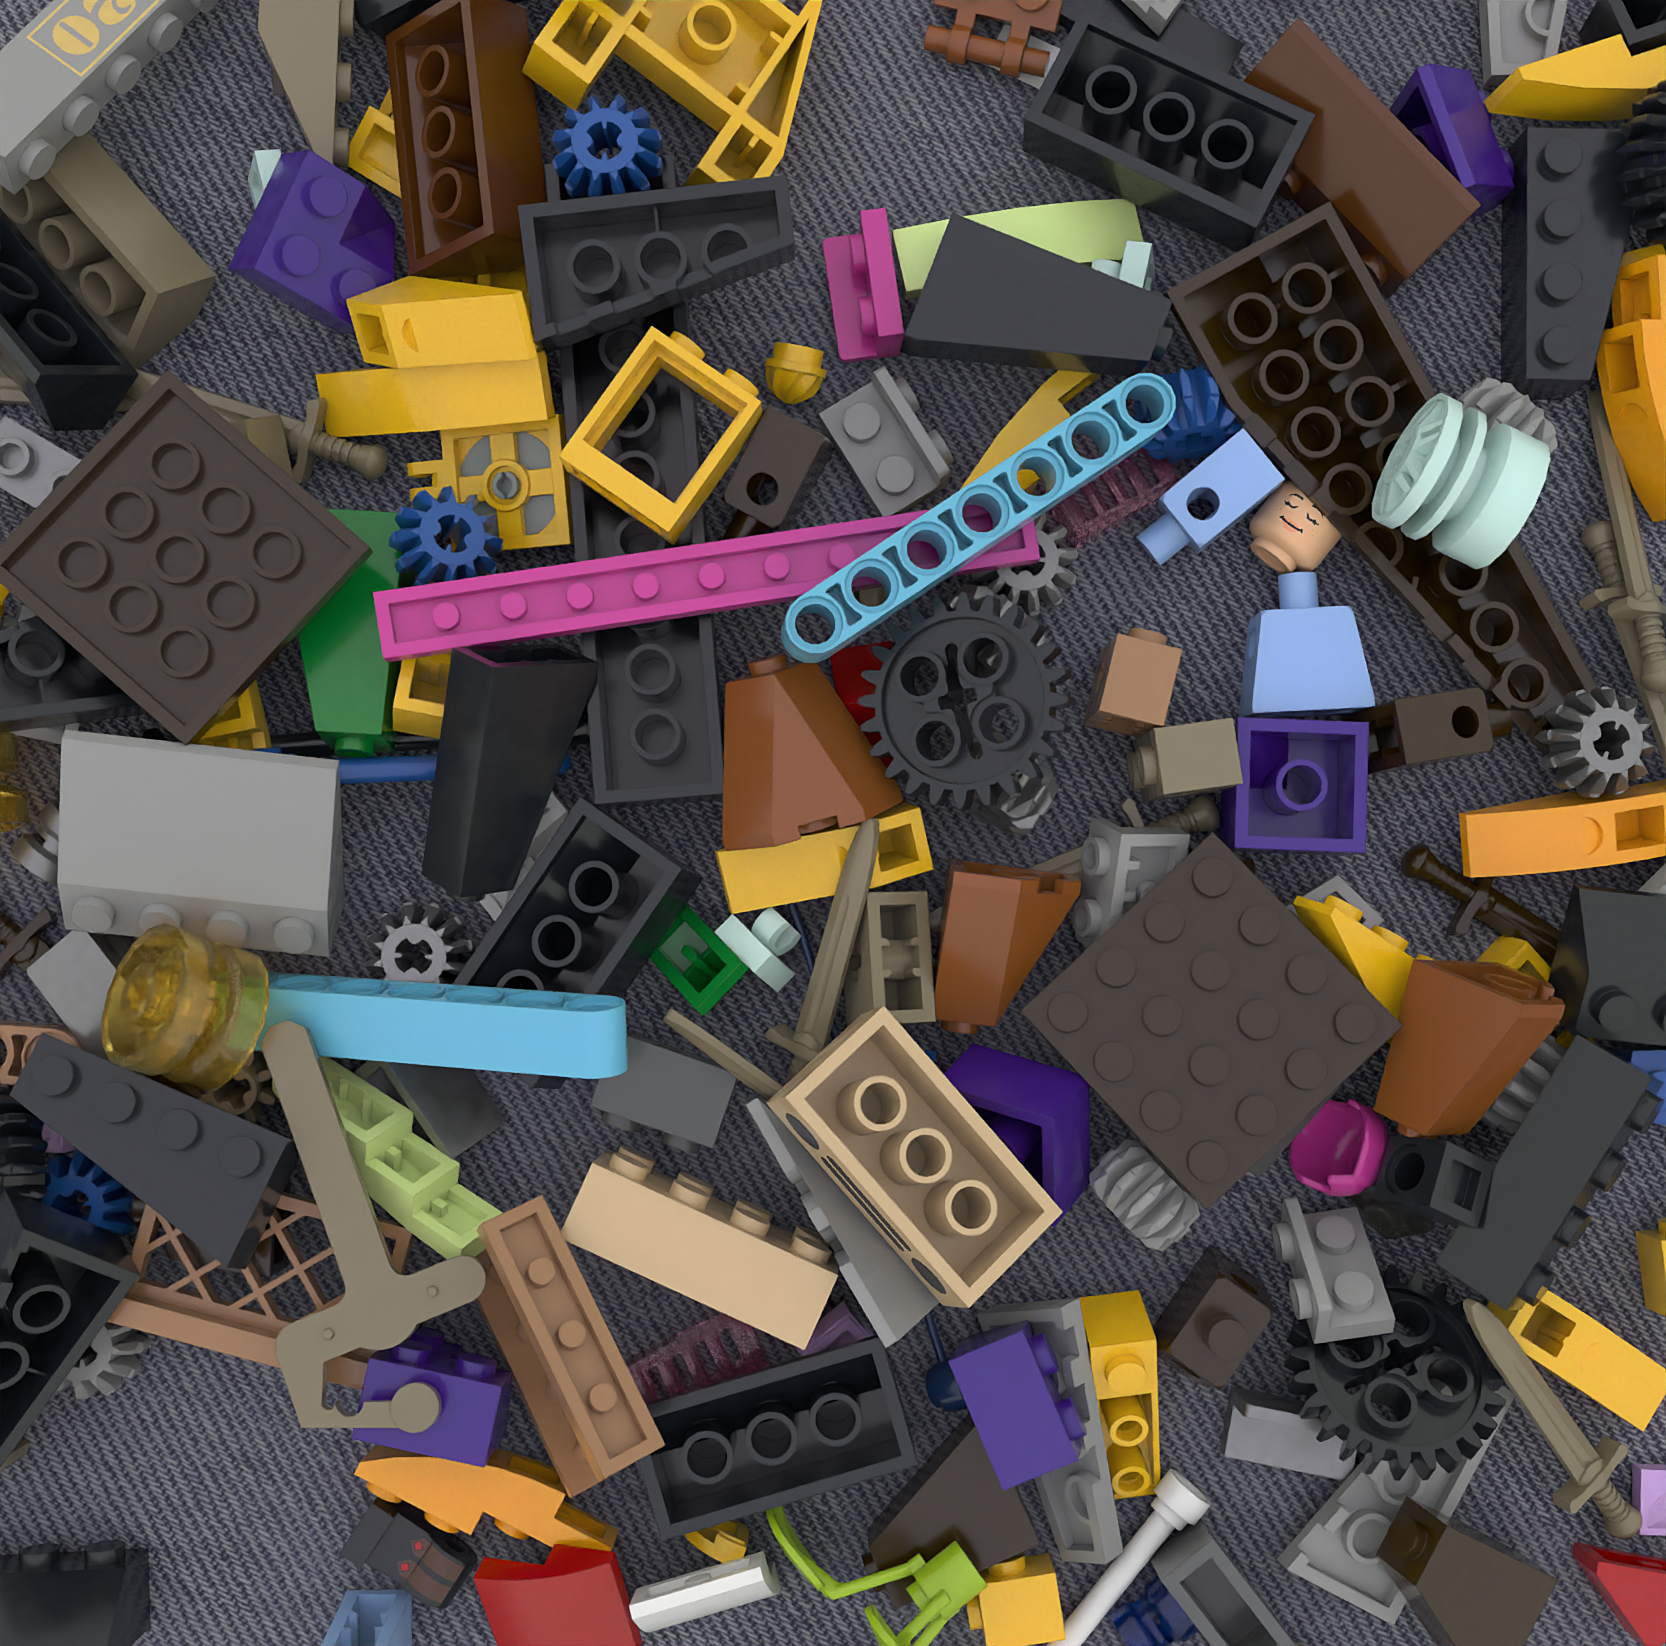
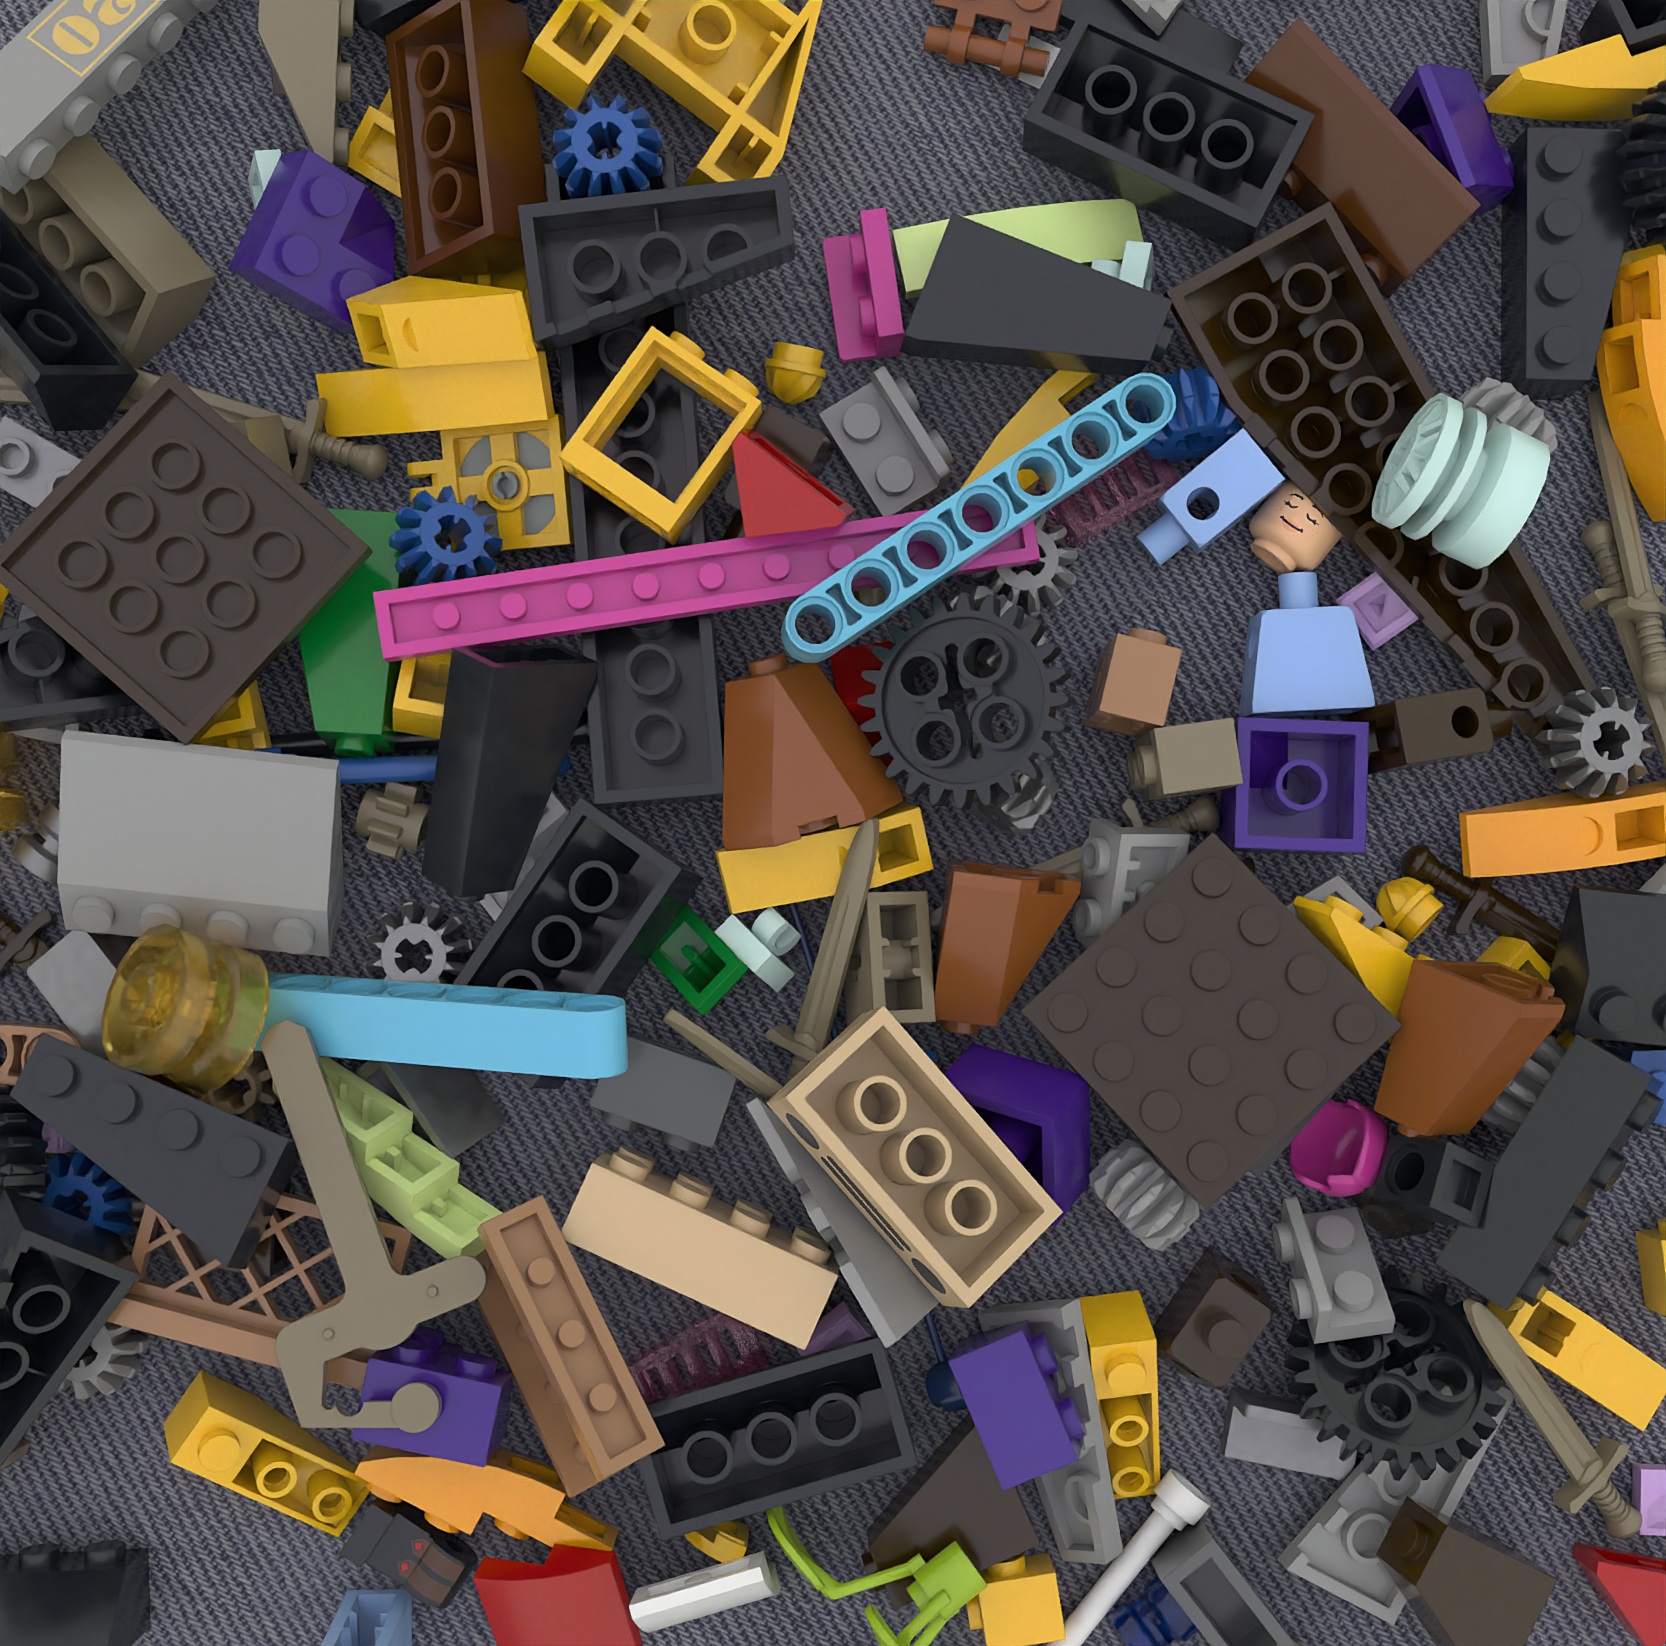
none -> yellow slope [163,1370,370,1537]
none -> dark tan gear [355,782,431,860]
none -> red slope [732,428,856,538]
none -> lavender tile [1336,572,1419,651]
none -> yellow plate [1375,876,1444,944]

